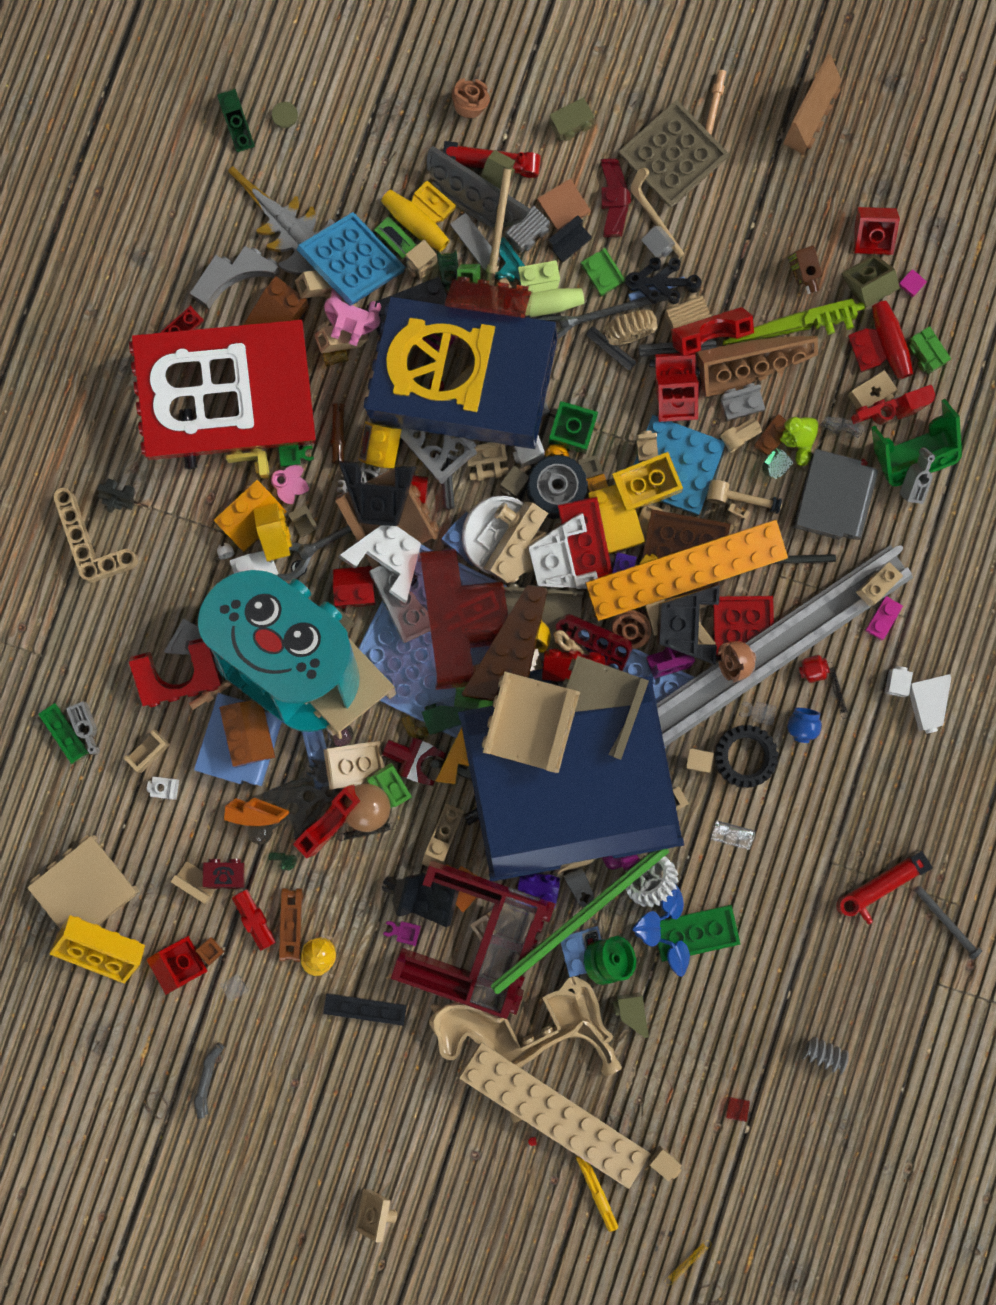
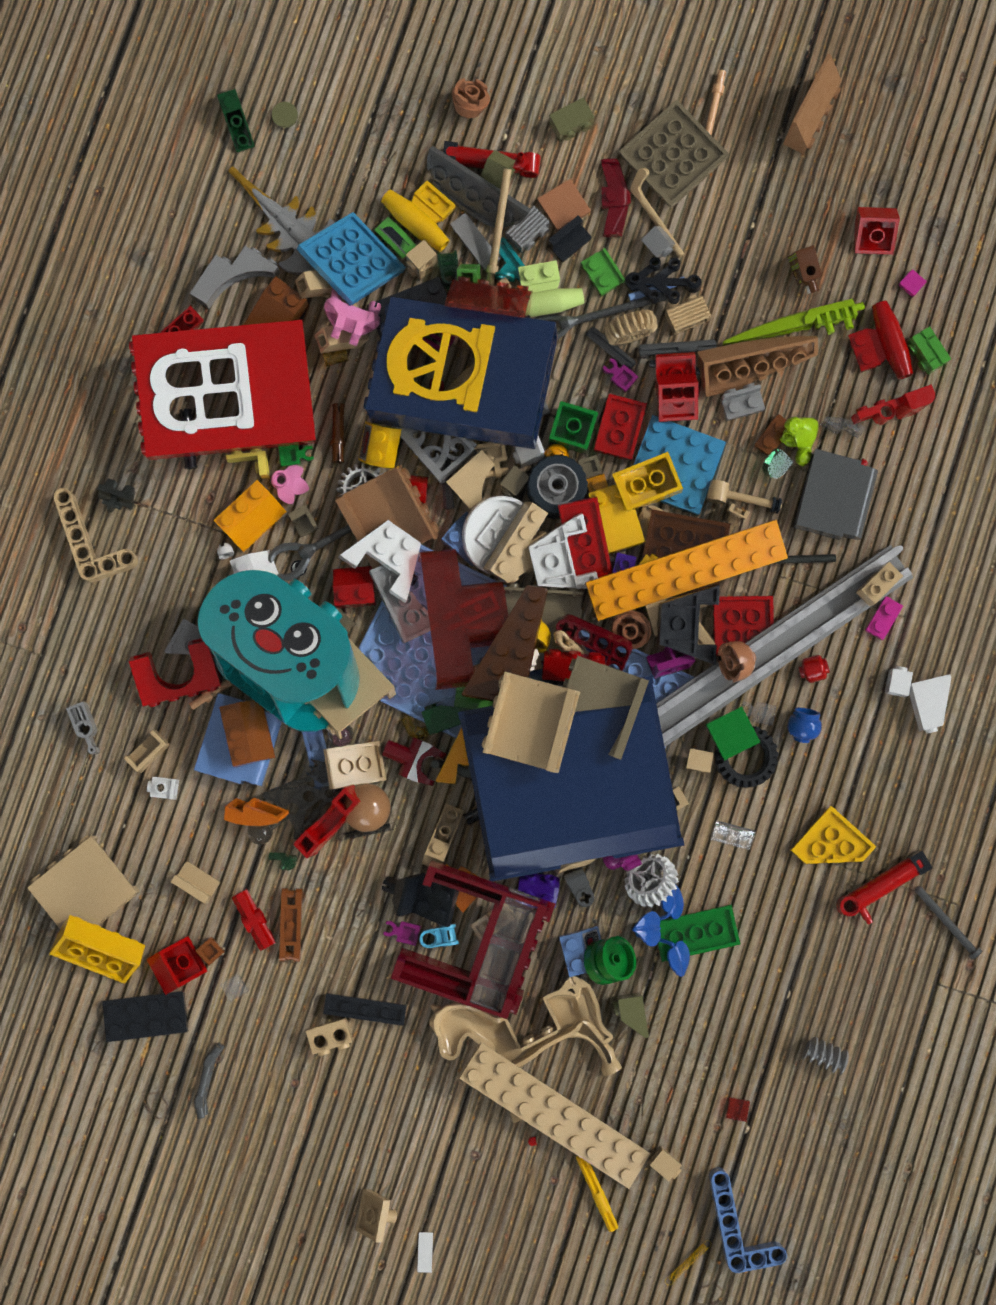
green plate [38,703,89,764] -> none
dark red brick [202,859,245,889] -> none
yellow brick [254,503,293,562] -> none
yellow piece [301,937,336,976] -> none
black wing [339,461,416,526] -> none
bright green plate [367,763,412,808] -> none
bright green axle [491,849,669,994] -> none
tan bush [494,502,521,528] -> none
tan bracket [636,431,658,462] -> none
red arch [671,307,754,356] -> none
tan piece [720,417,762,453] -> none
black piece [828,662,849,719] -> none
olive slope [842,254,900,307] -> none
tan brick [848,370,898,409] -> none
green windscreen [871,399,962,487] -> none
light grey piece [899,448,935,504] -> none
none -> black plate [102,991,189,1042]
none -> tan brick [306,1017,353,1056]
none -> white sticker [417,1232,433,1273]
none -> medium azure piece [419,923,459,948]
none -> tan arch [446,450,495,510]
none -> red plate [594,393,647,461]
none -> magenta plate [602,358,638,393]
none -> green tile [706,707,760,761]
none -> medium blue beam [709,1167,787,1273]
none -> yellow plate [790,806,877,864]

